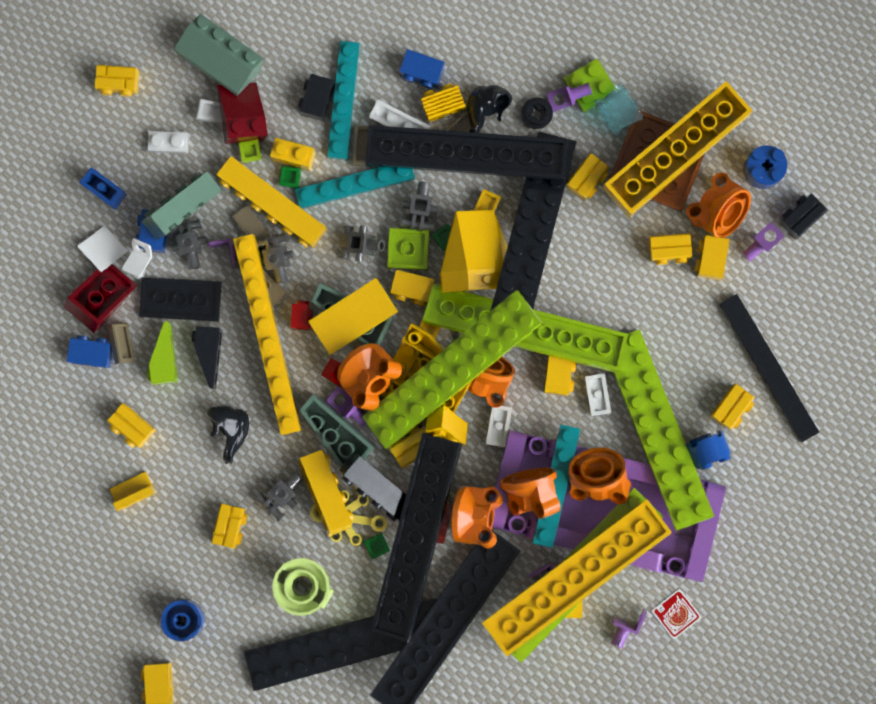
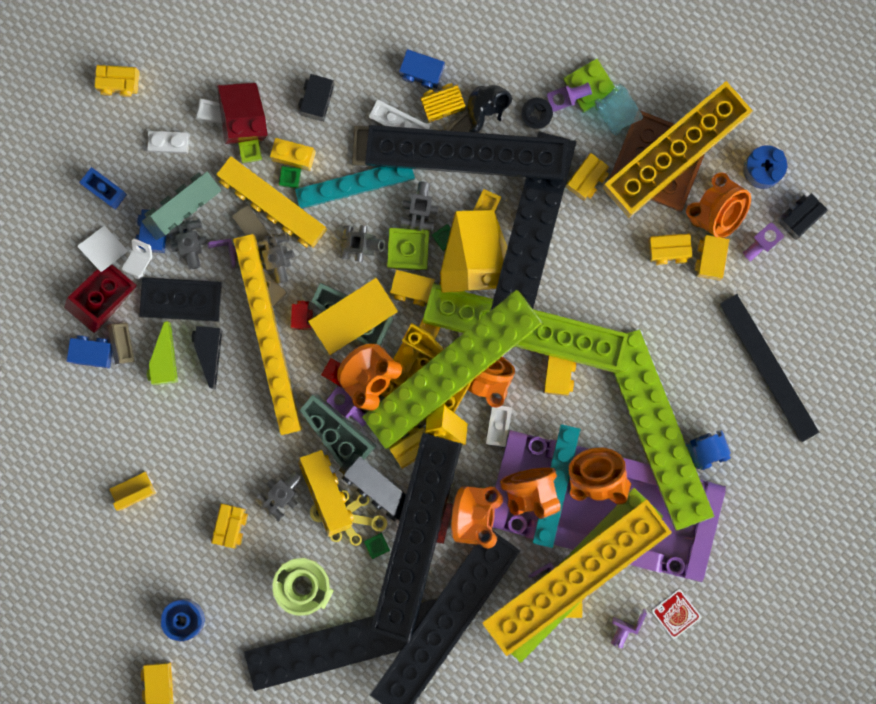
yellow brick [107,403,156,448] -> none
sand green slope [173,13,264,96] -> none
black piece [207,405,249,464] -> none
teal plate [327,41,360,160] -> none
white plate [584,373,611,417] -> none
yellow brick [709,383,755,430] -> none

